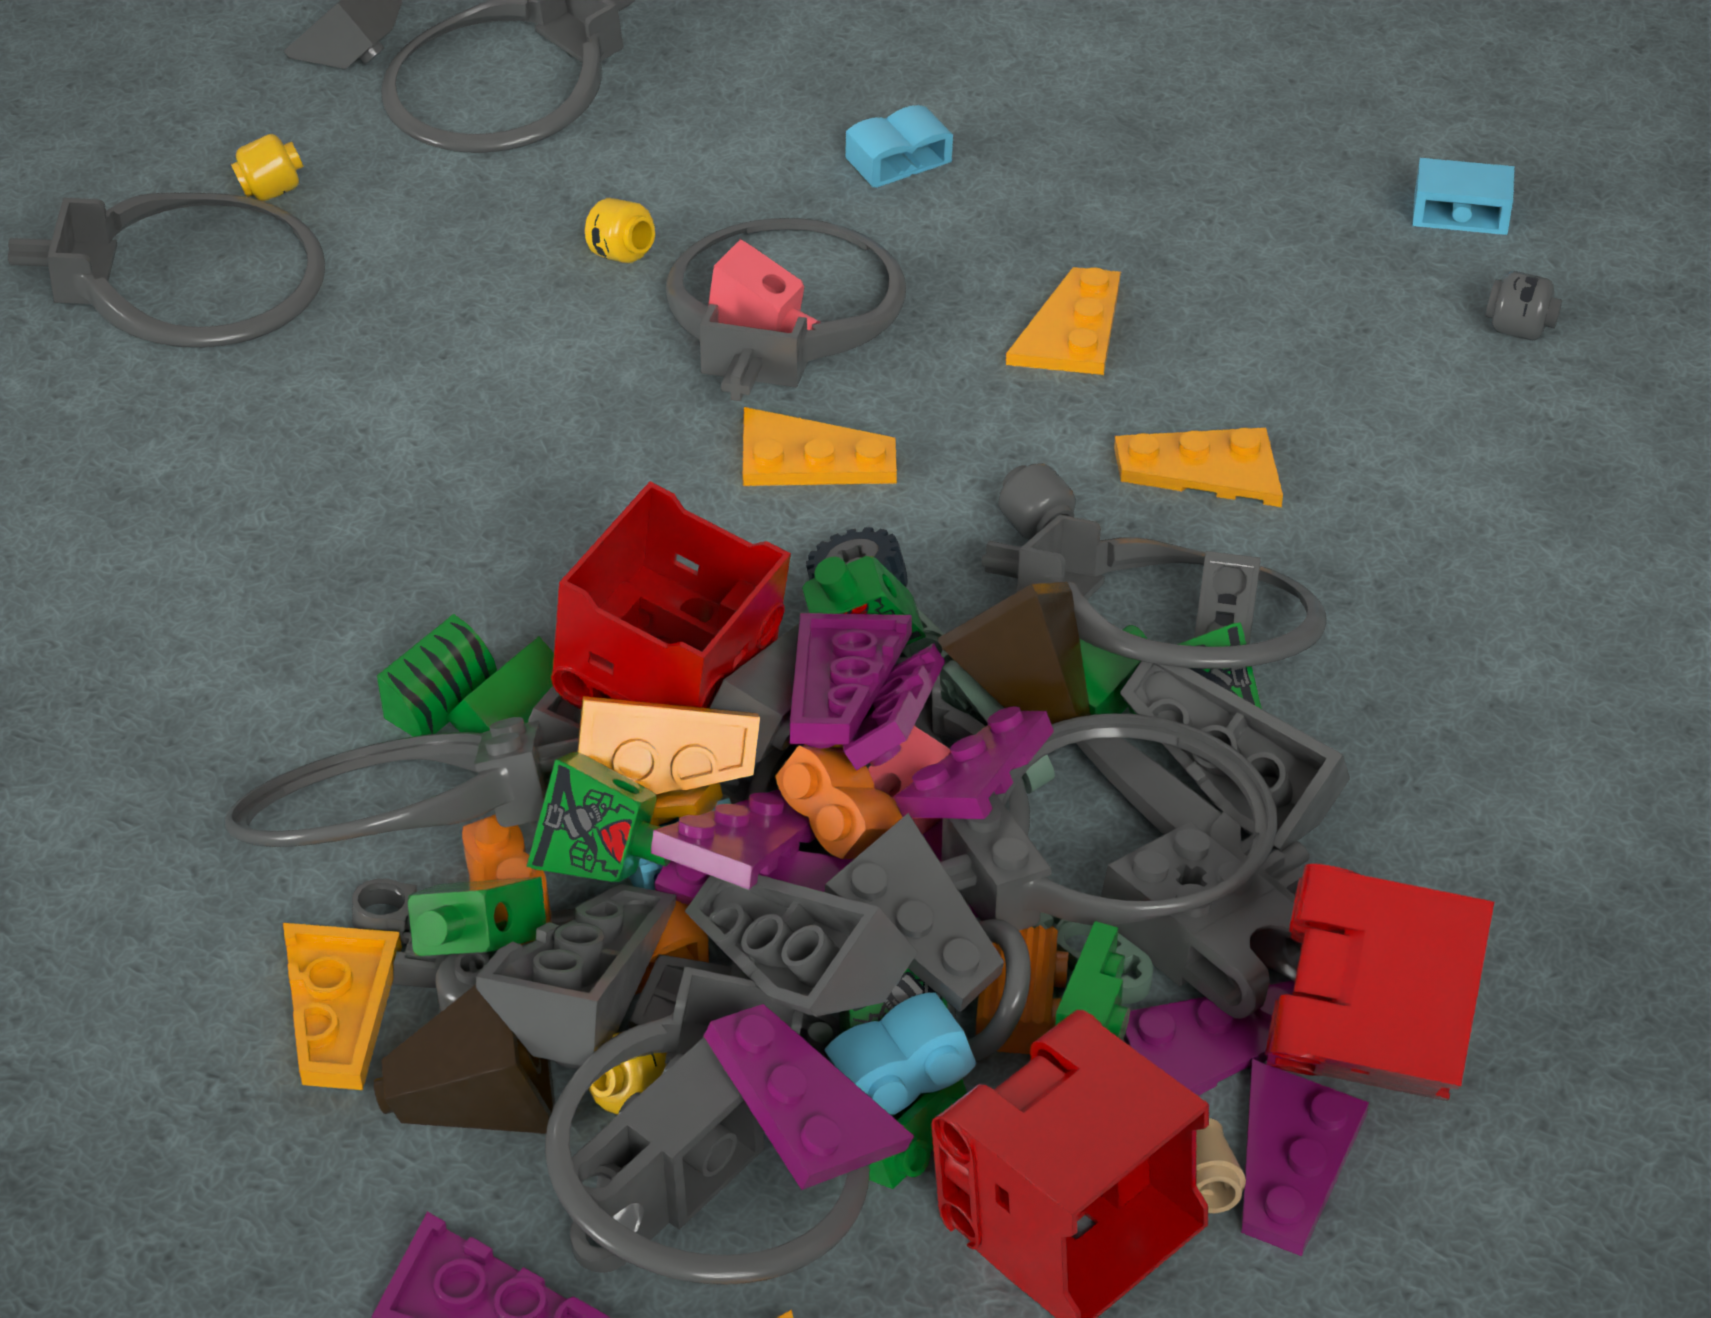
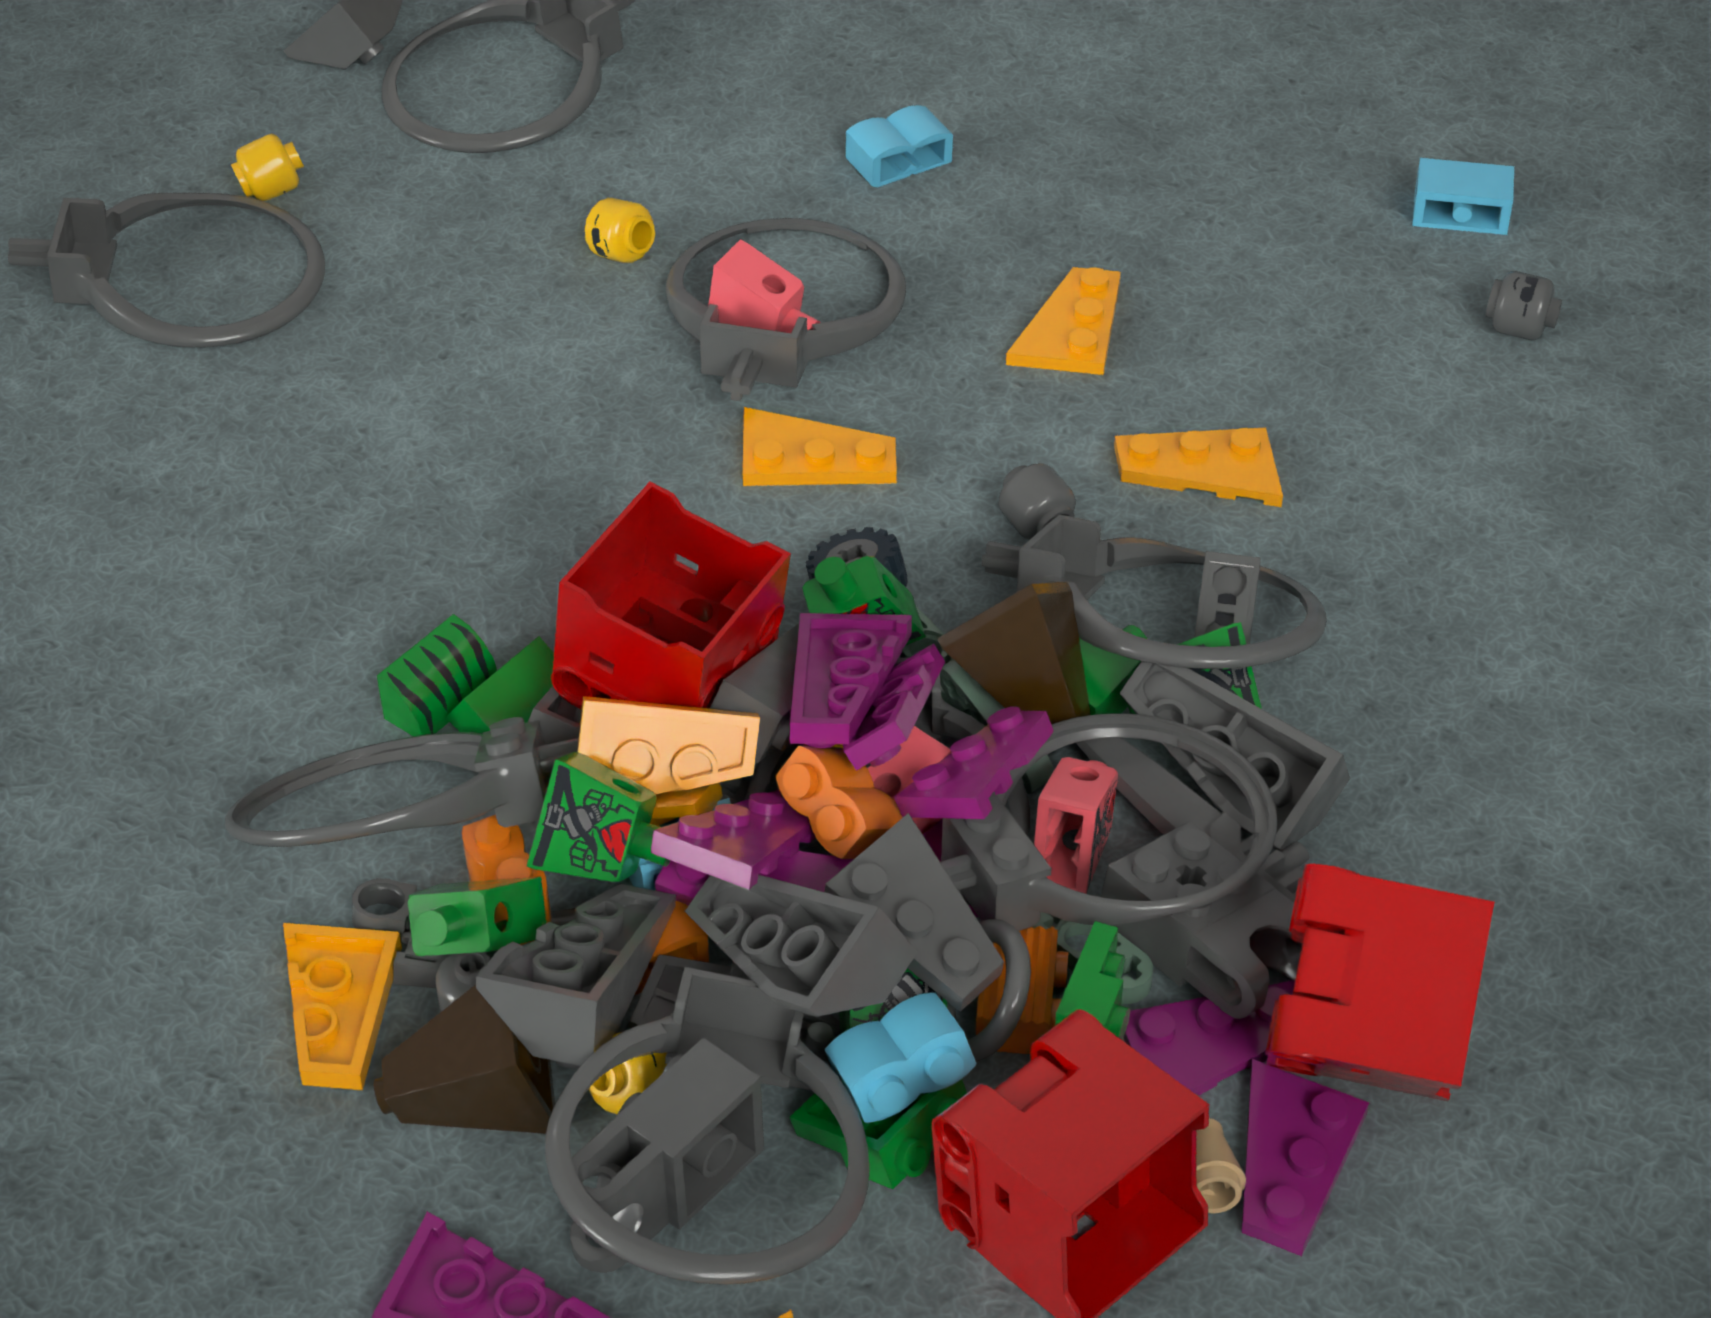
magenta wing [704,1004,914,1190] -> none
none -> coral torso [1034,757,1118,894]

